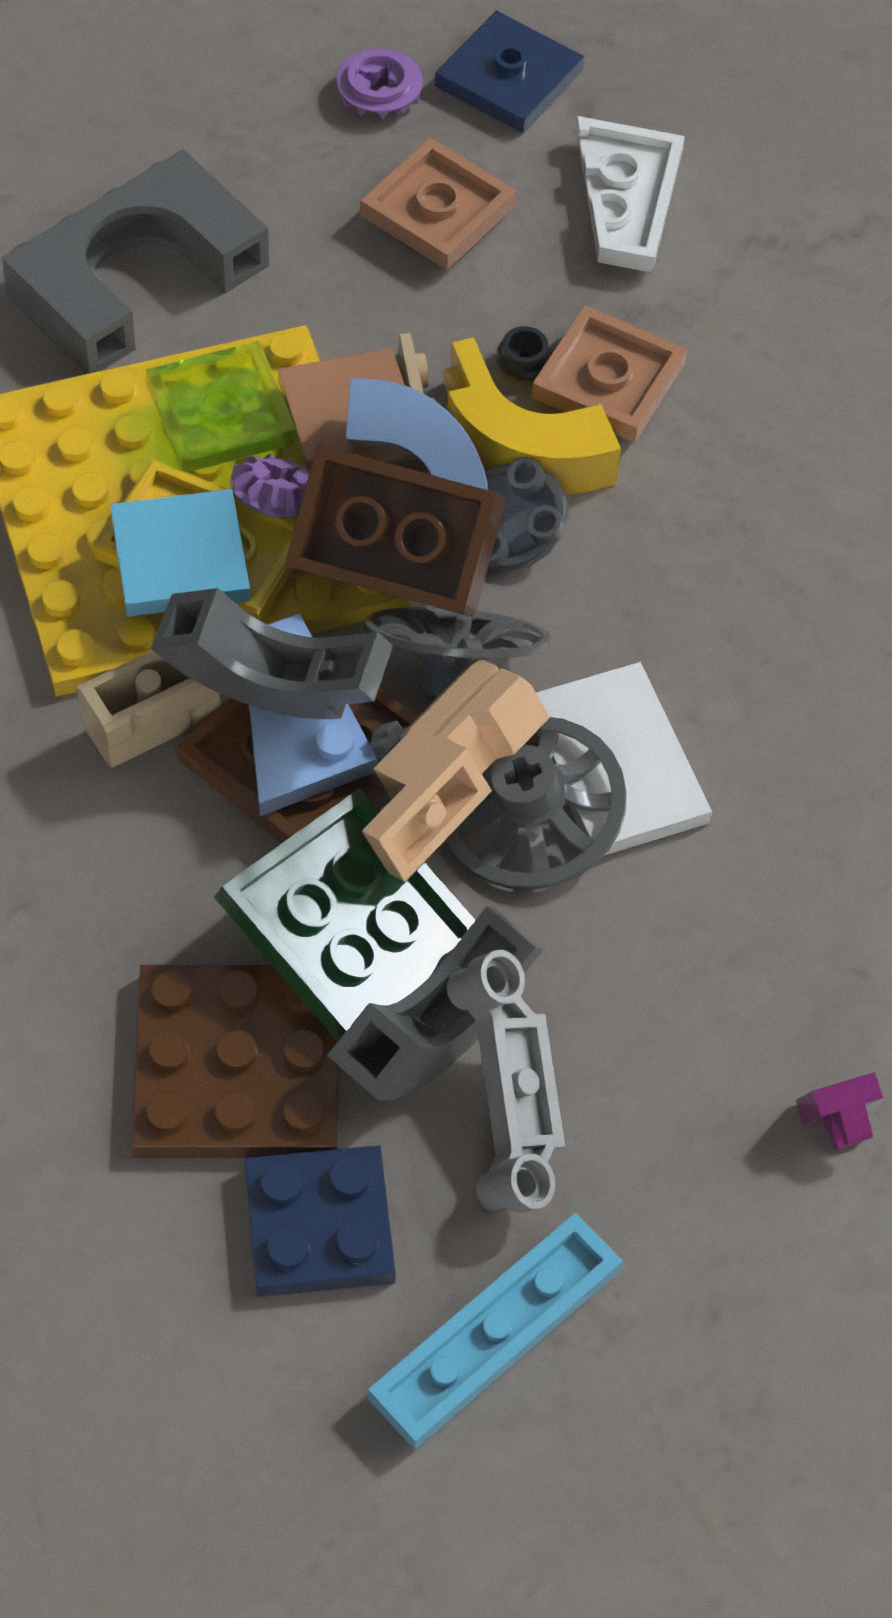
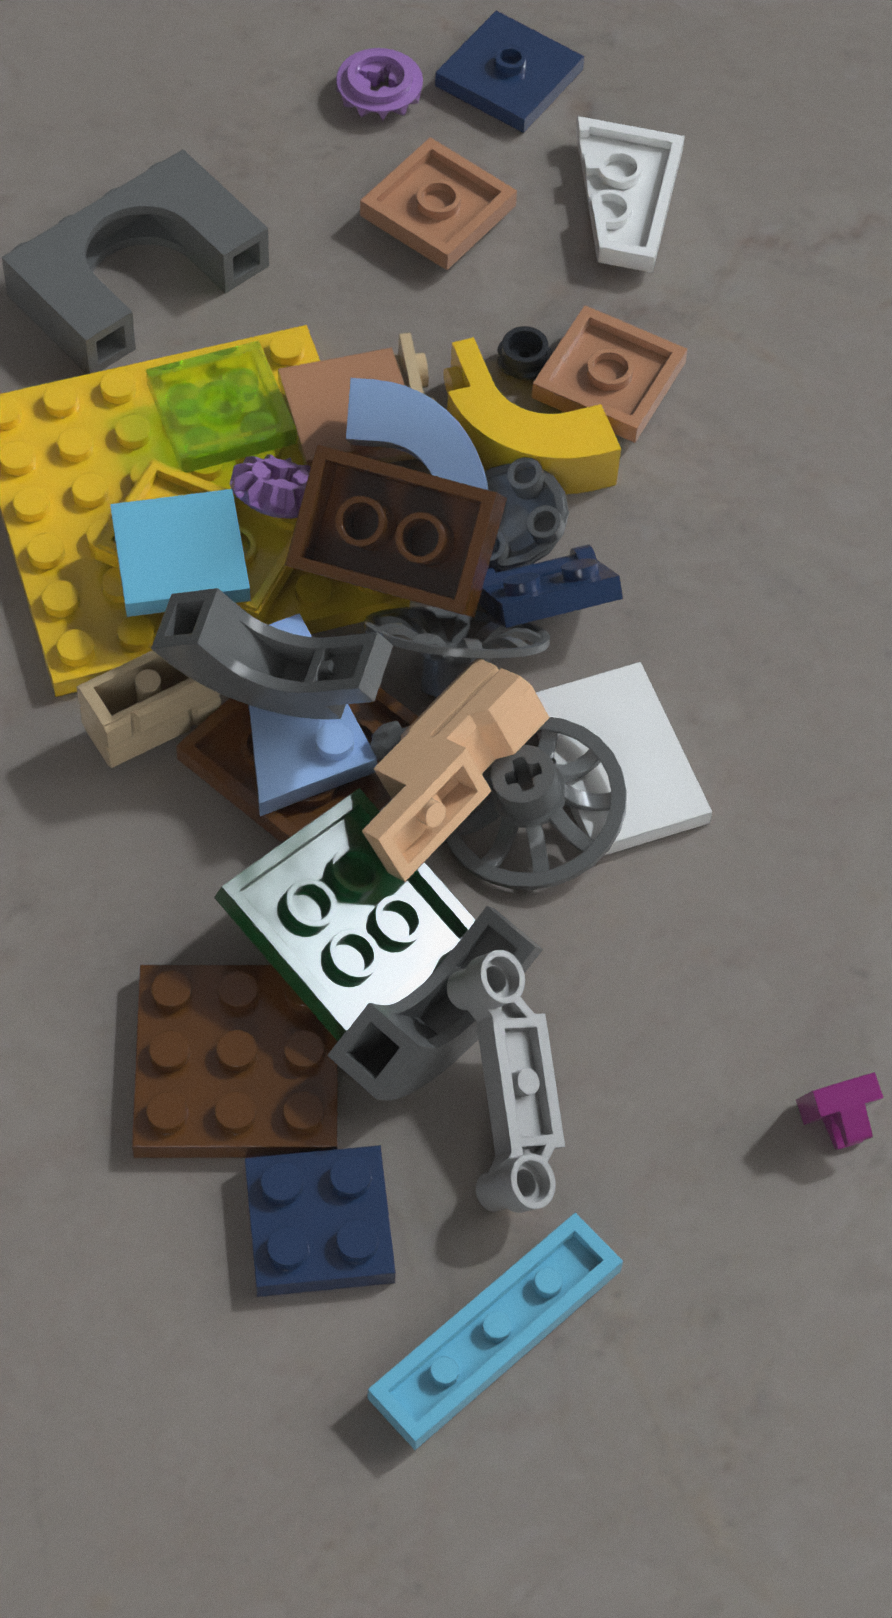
none -> dark blue plate [479,544,623,628]

